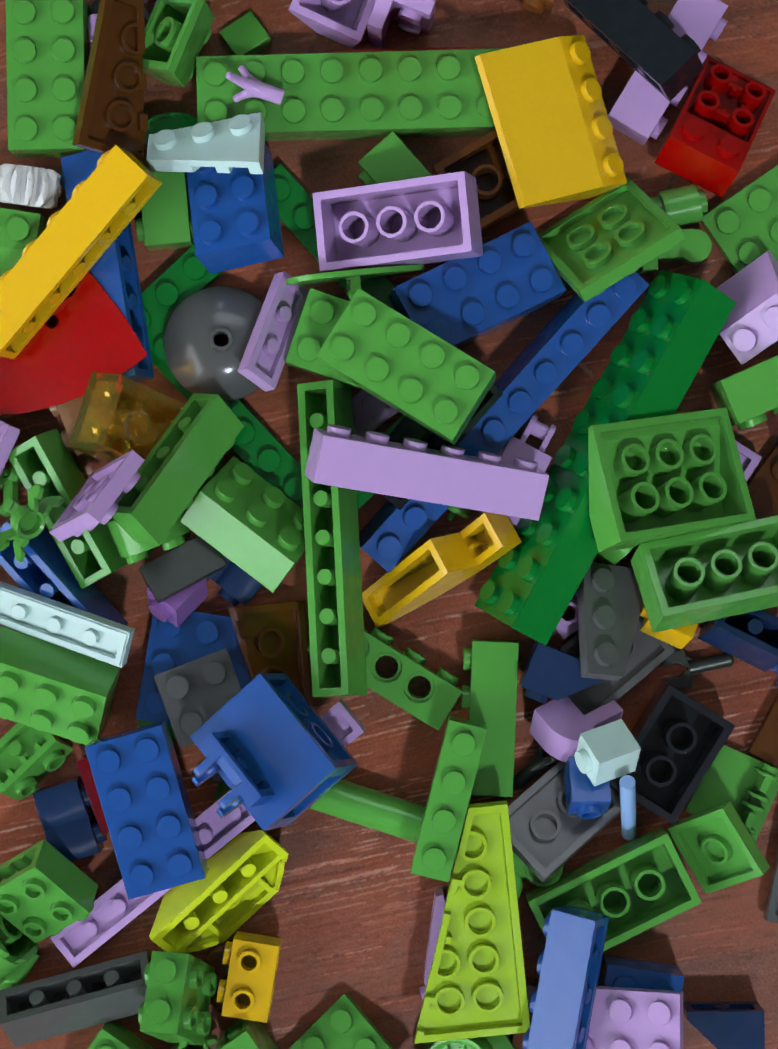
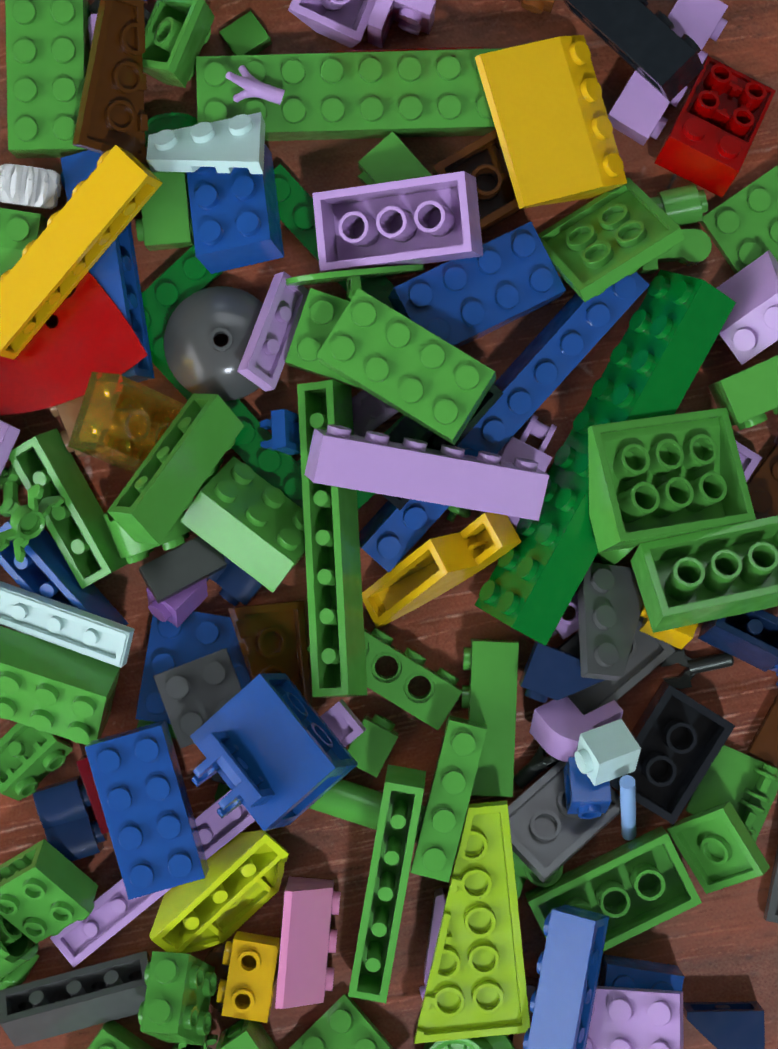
lavender plate [49,450,145,542] -> none
none -> blue tile [260,409,300,455]
none -> bright pink slope [275,876,341,1009]
none -> bright green brick [347,713,399,778]
none -> bright green brick [348,764,426,1003]

